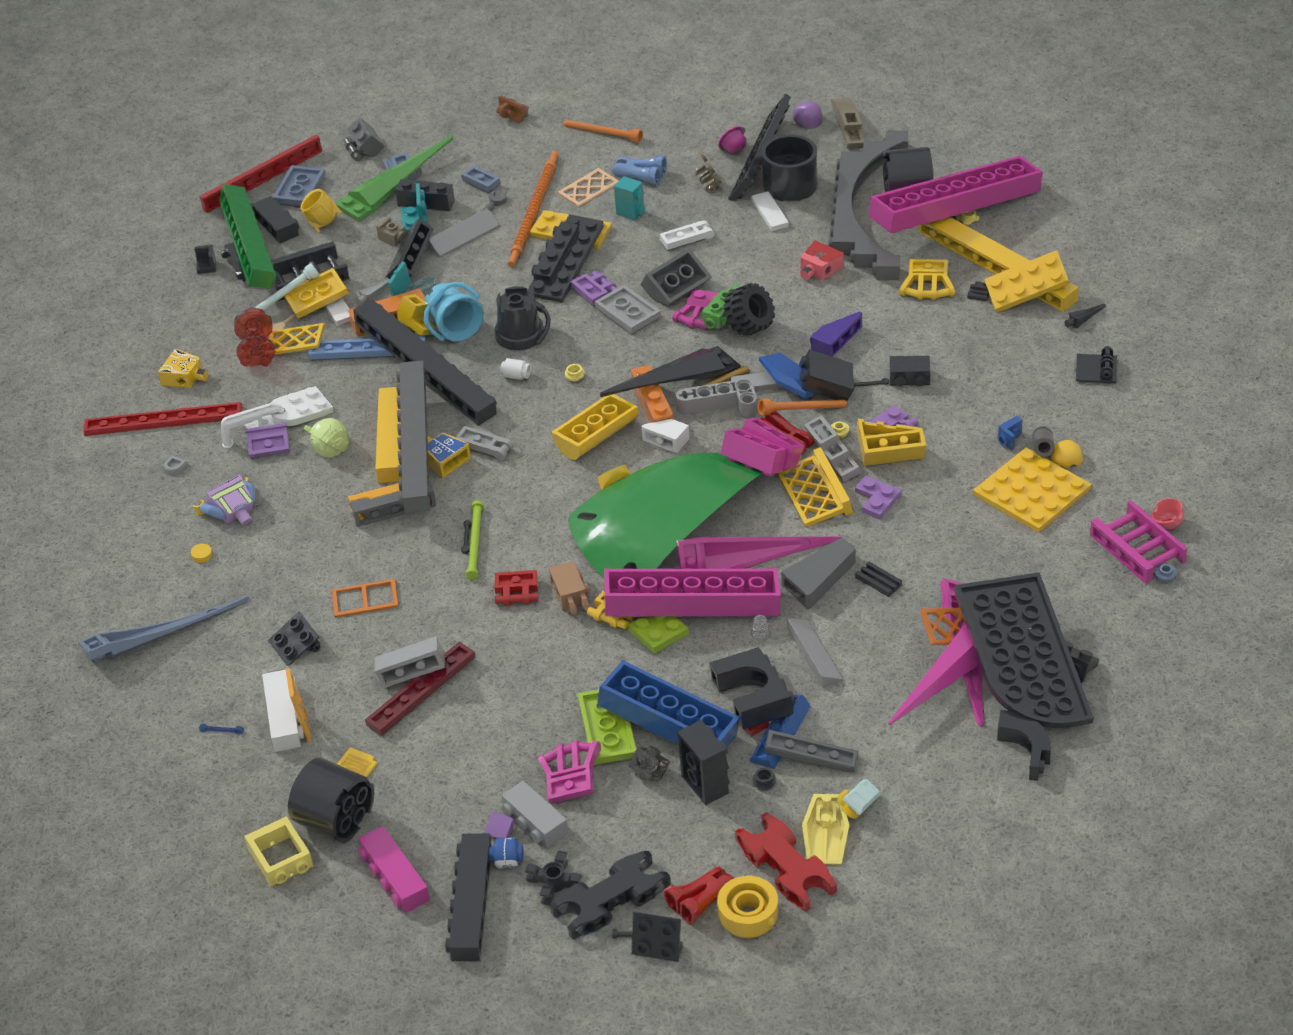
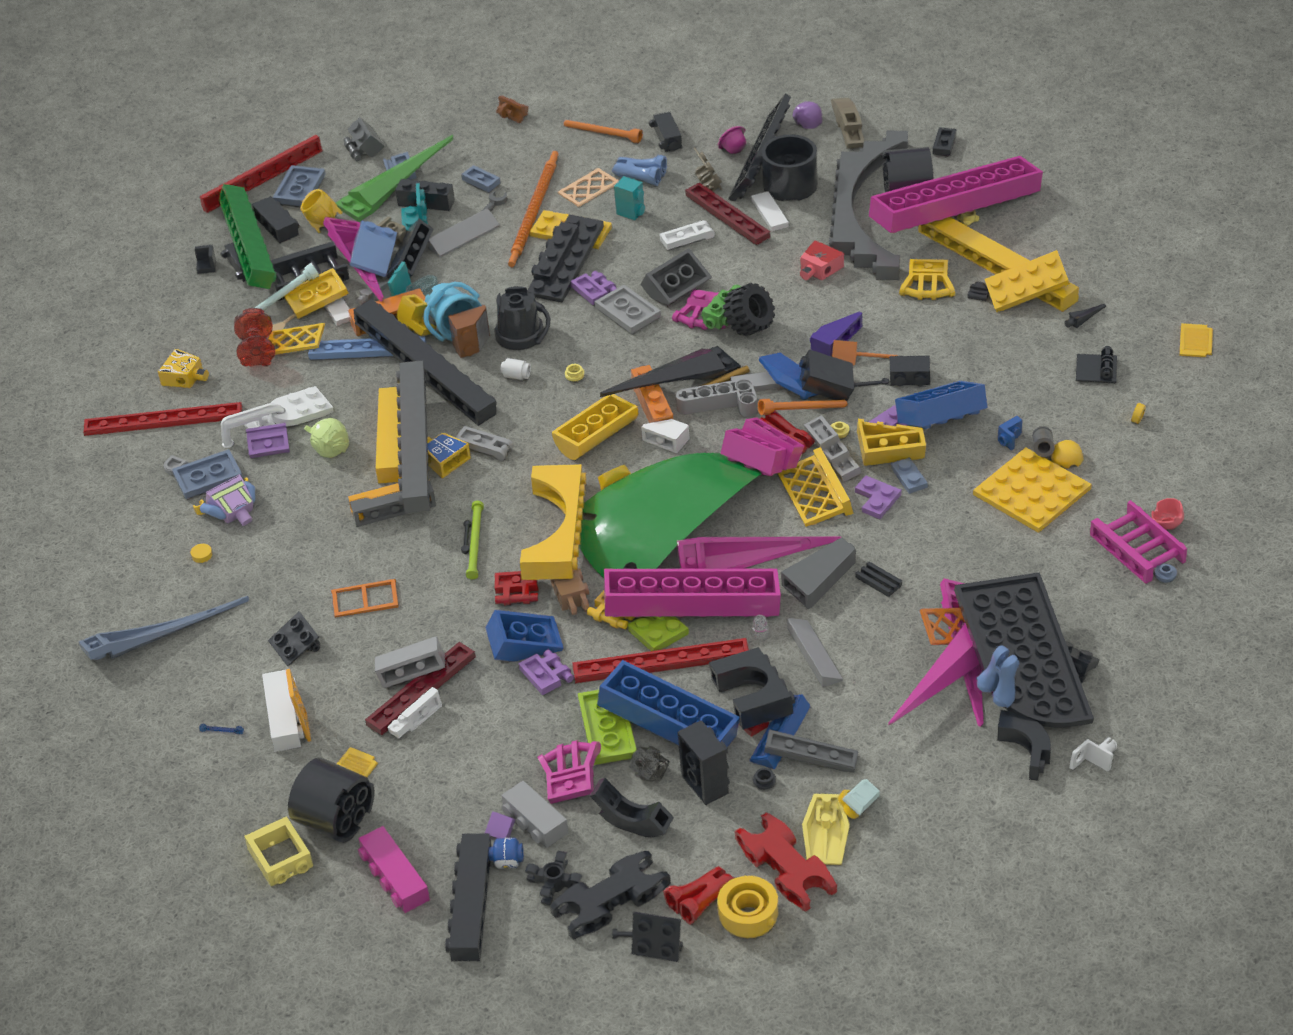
none -> sand blue plate [172,450,243,499]
none -> dark pink plate [323,217,384,302]
none -> medium blue slope [350,221,397,277]
none -> white hinge [388,687,442,738]
none -> dark orange slope [448,305,490,358]
none -> blue slope [485,610,564,662]
none -> medium lavender plate [518,650,574,695]
none -> yellow arch [520,464,587,580]
none -> red tile [572,638,749,684]
none -> black arch [590,777,674,837]
none -> black brick [649,112,682,152]
none -> dark red plate [685,182,771,245]
none -> orange piece [832,340,898,365]
none -> sand blue plate [891,457,928,494]
none -> blue brick [895,381,988,429]
none -> black plate [932,127,957,156]
none -> medium blue piece [976,646,1019,708]
none -> white bracket [1069,738,1117,772]
none -> yellow tile [1131,402,1146,424]
none -> yellow window [1179,323,1213,357]

